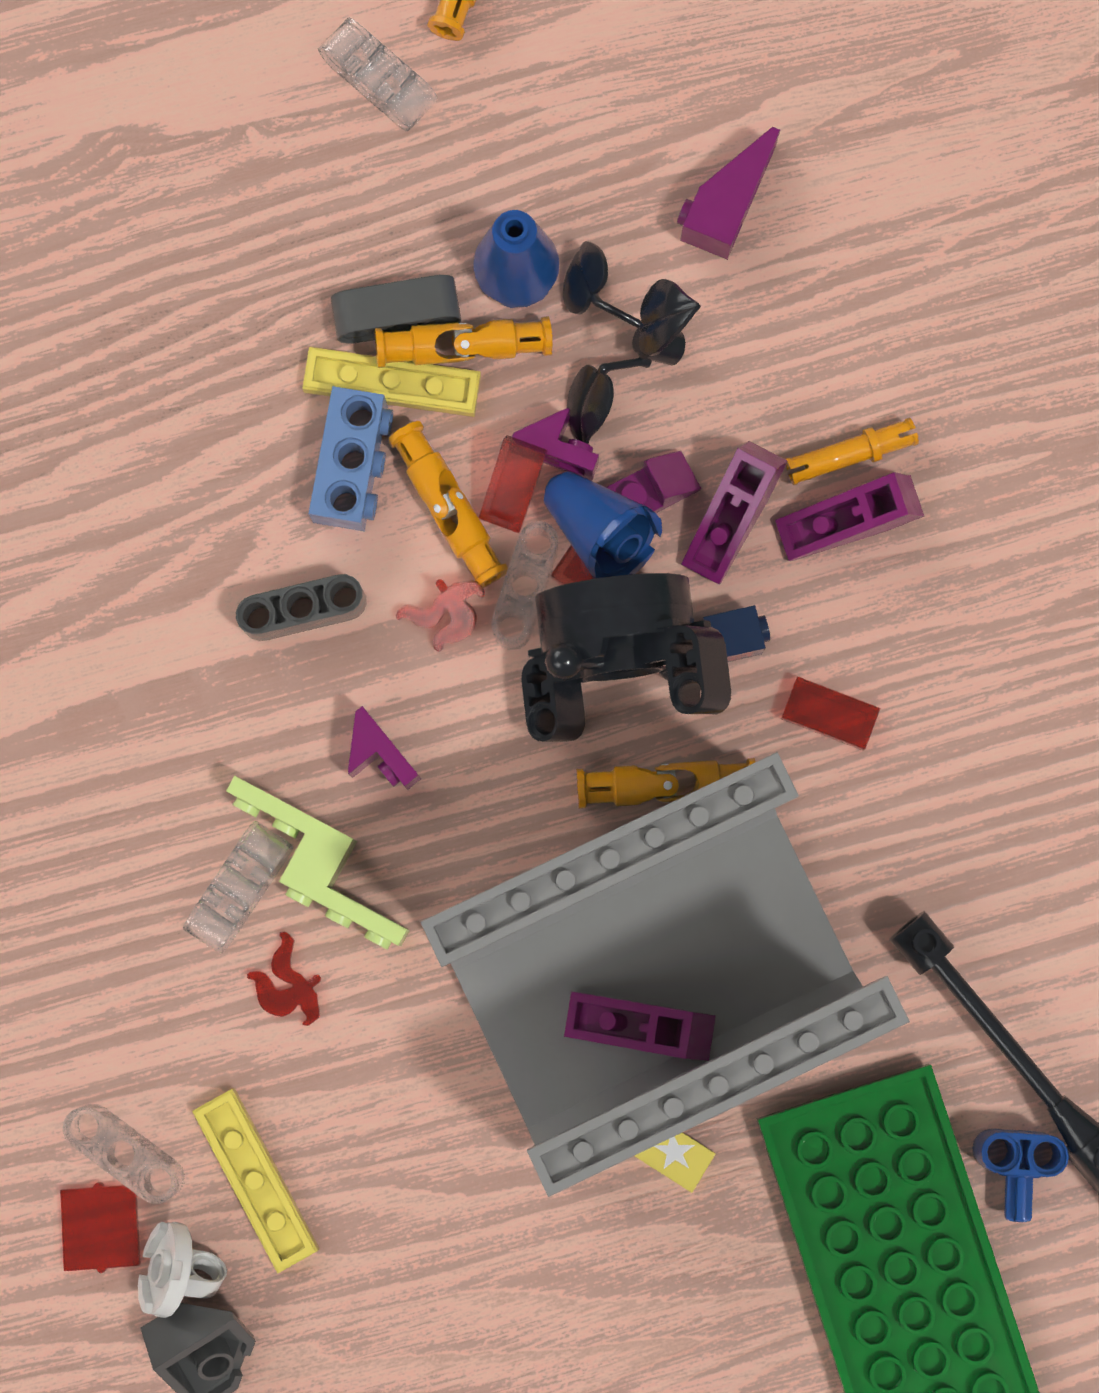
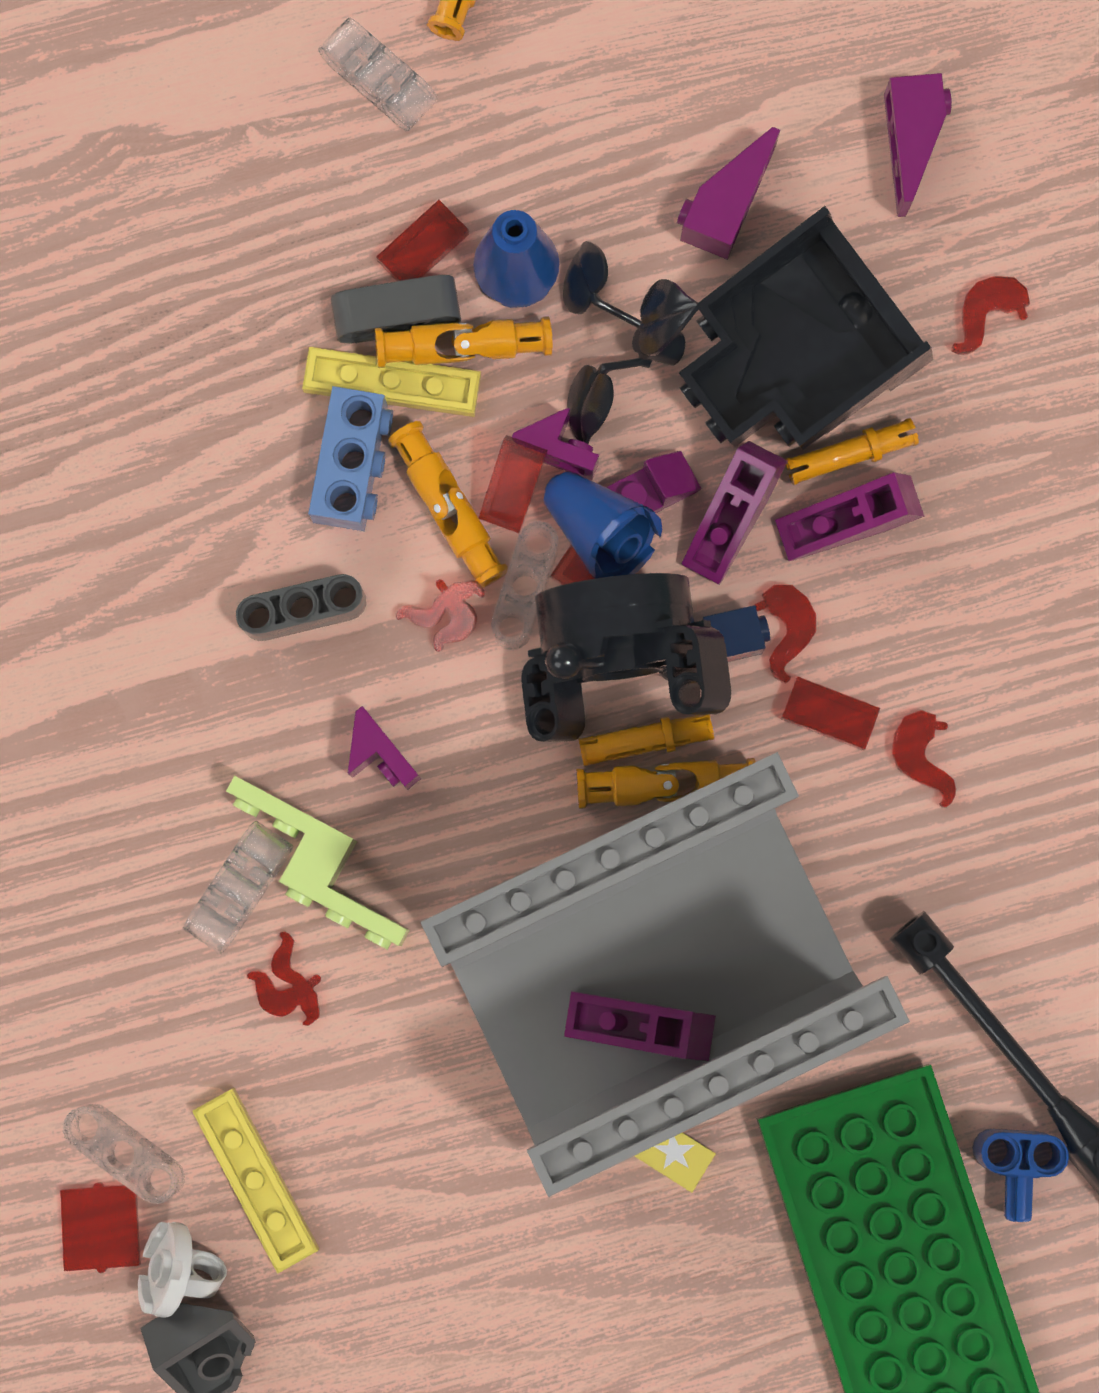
none -> clear red tile [376,200,469,281]
none -> light orange pin [578,714,715,766]
none -> black panel [679,206,933,450]
none -> clear red piece [755,585,816,684]
none -> magenta slope [884,73,952,217]
none -> clear red piece [891,710,956,808]
none -> clear red piece [951,276,1030,355]

